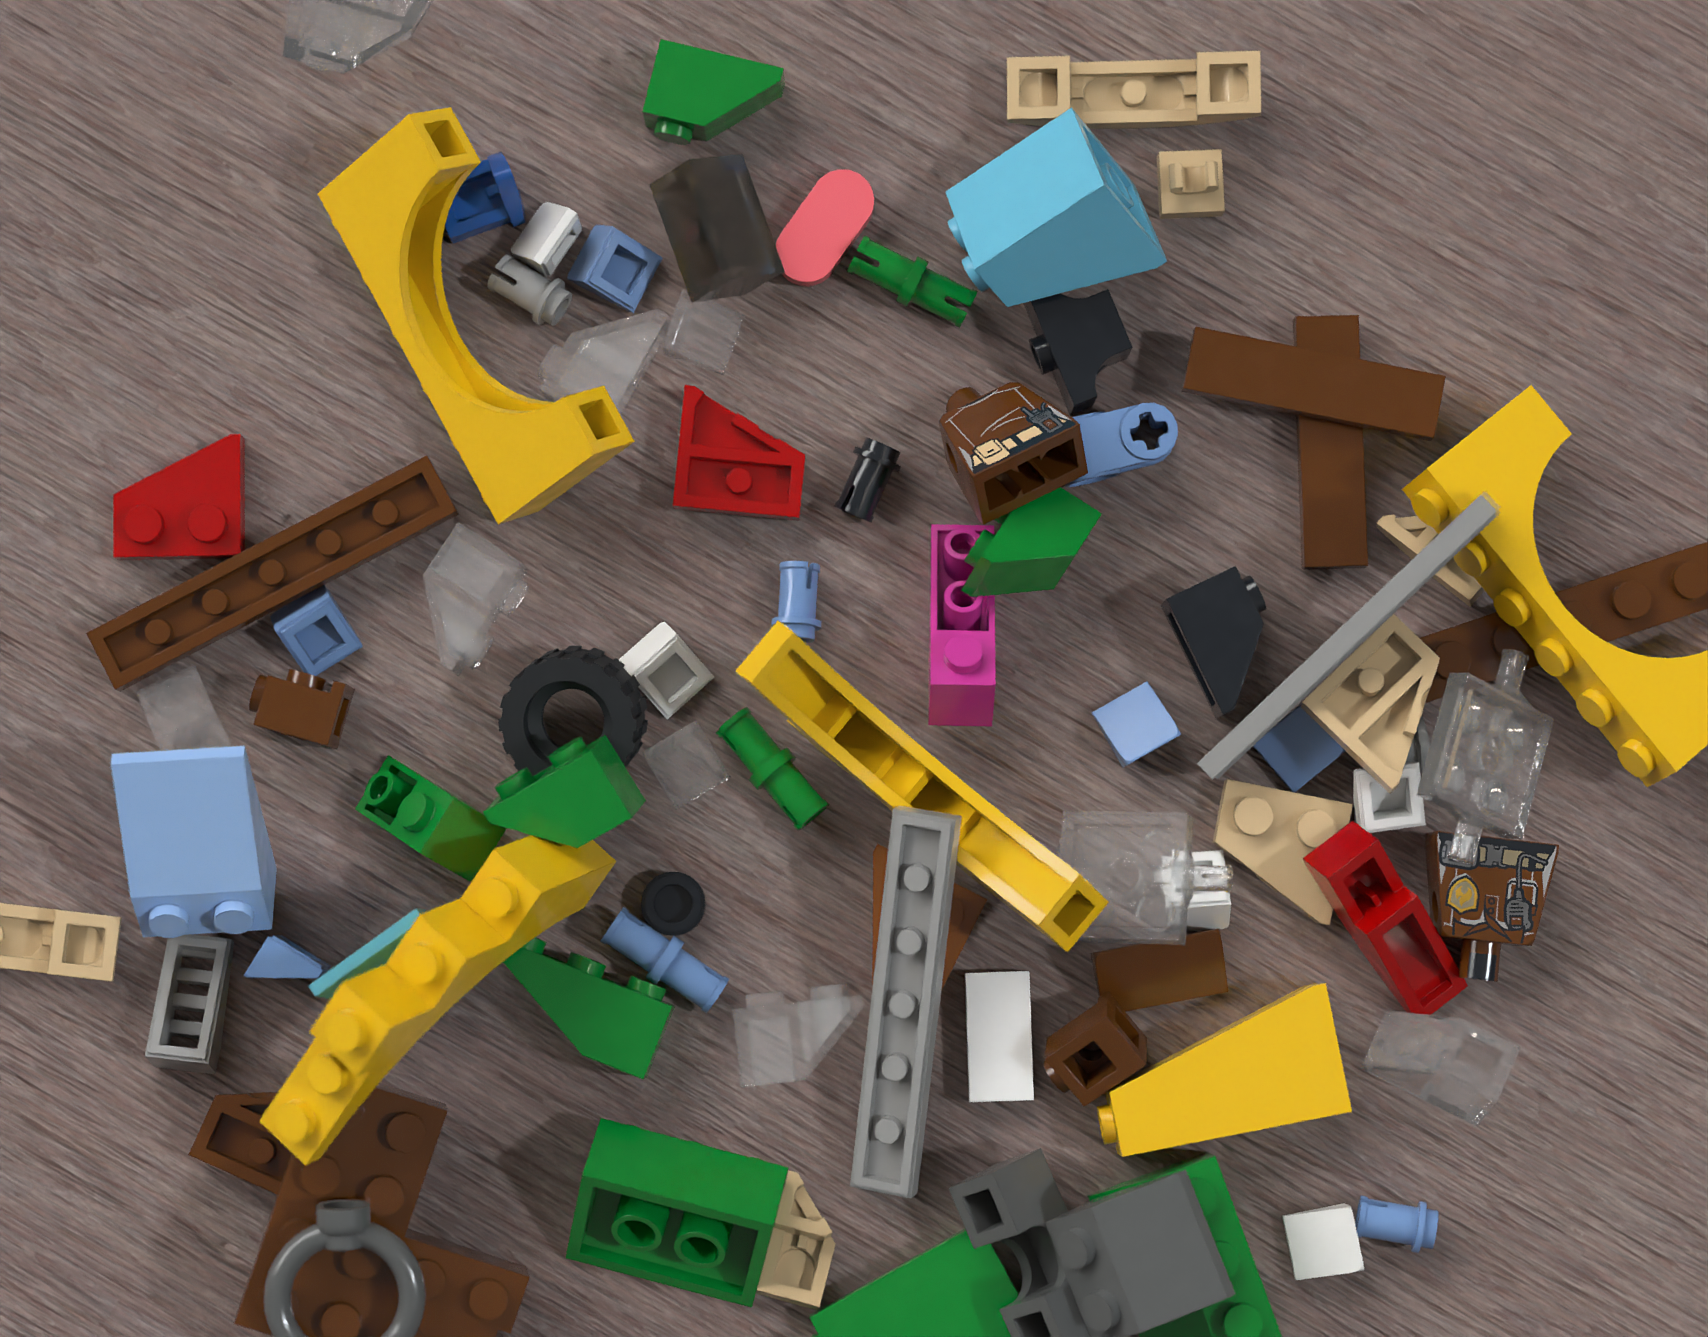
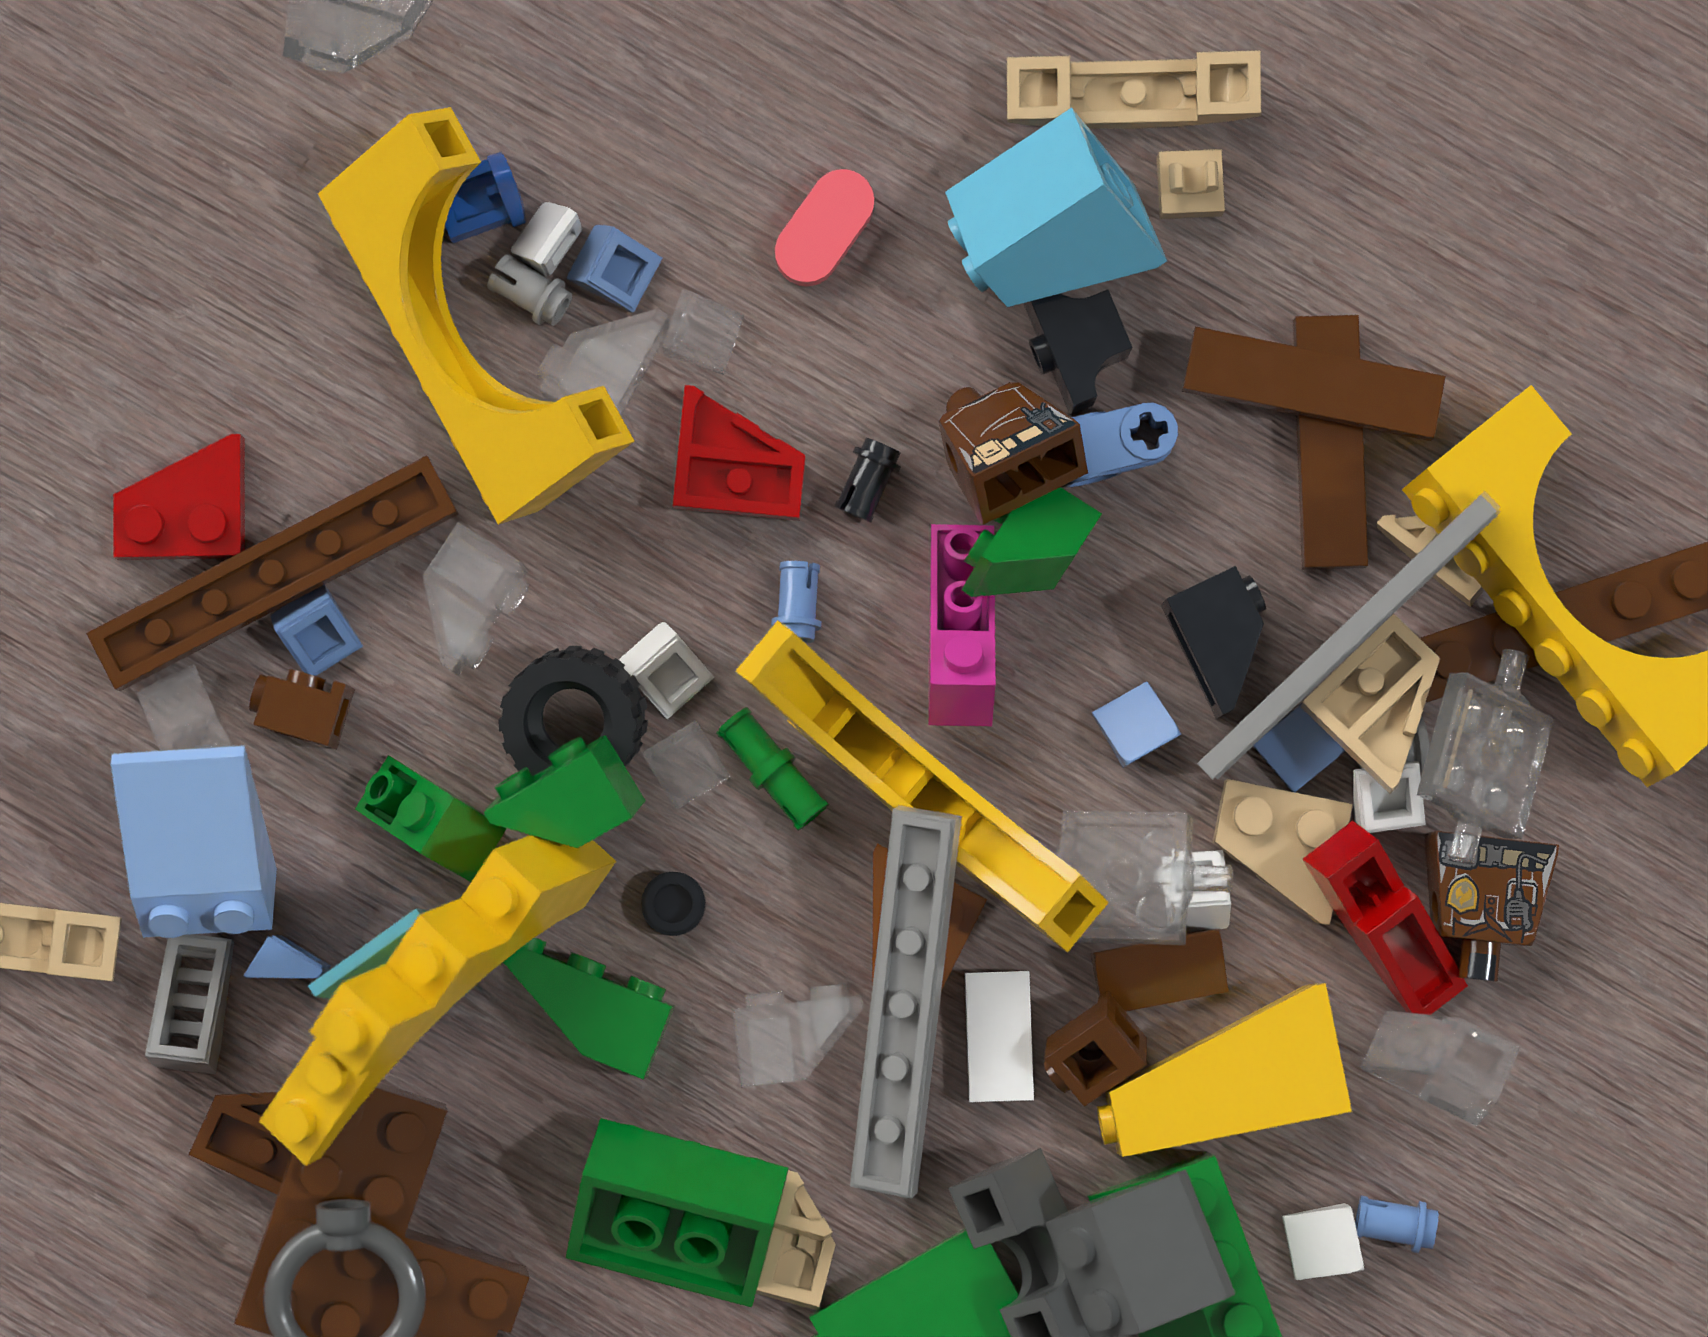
medium blue pin [600,907,729,1013] -> none
green slope [642,39,785,145] -> none
clear smoke brick [649,154,785,303] -> none
green pin [847,235,978,328] -> none

